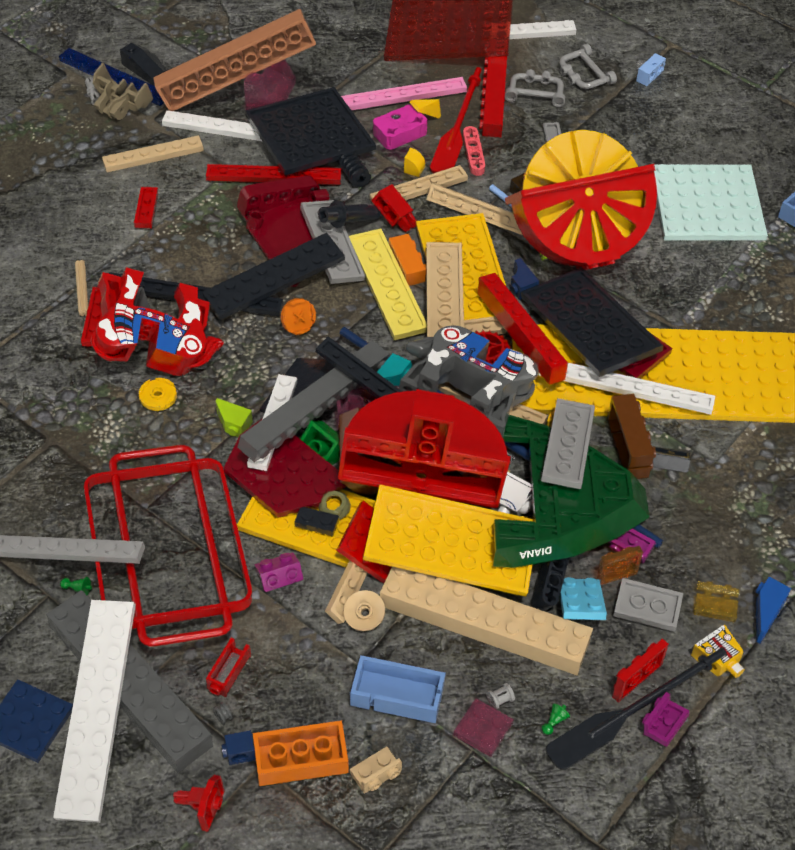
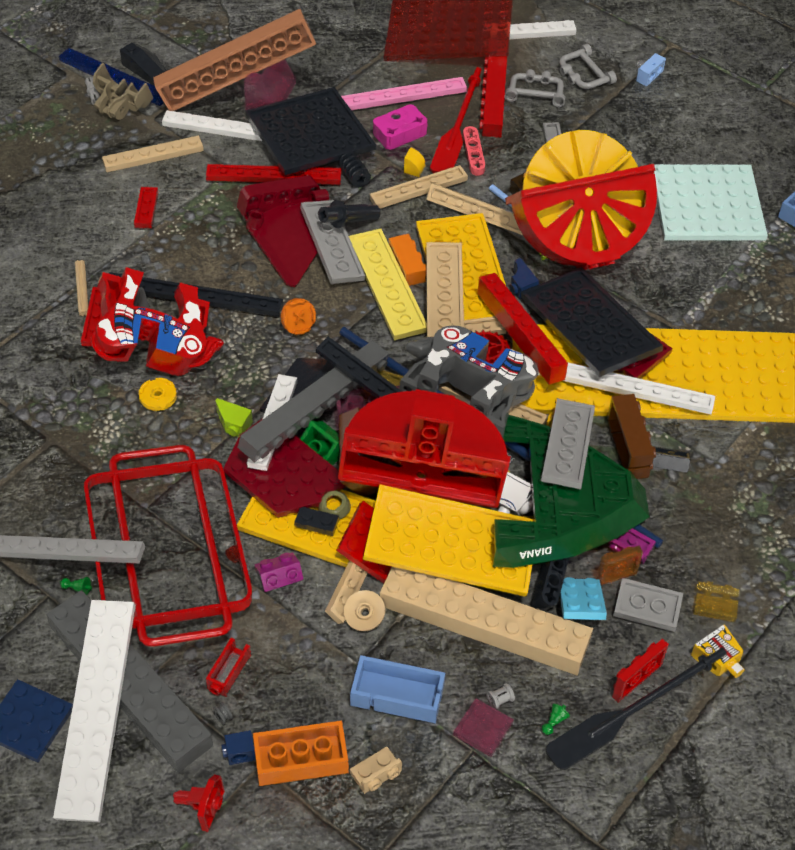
black plate [202,233,345,320] -> none
red hinge [371,184,417,232] -> none
teal slope [377,353,412,387] -> none
yellow slope [410,99,441,118] -> none
magenta bracket [642,692,689,747] -> none
blue slope [756,577,792,643] -> none
none -> clear red hinge [225,545,239,563]

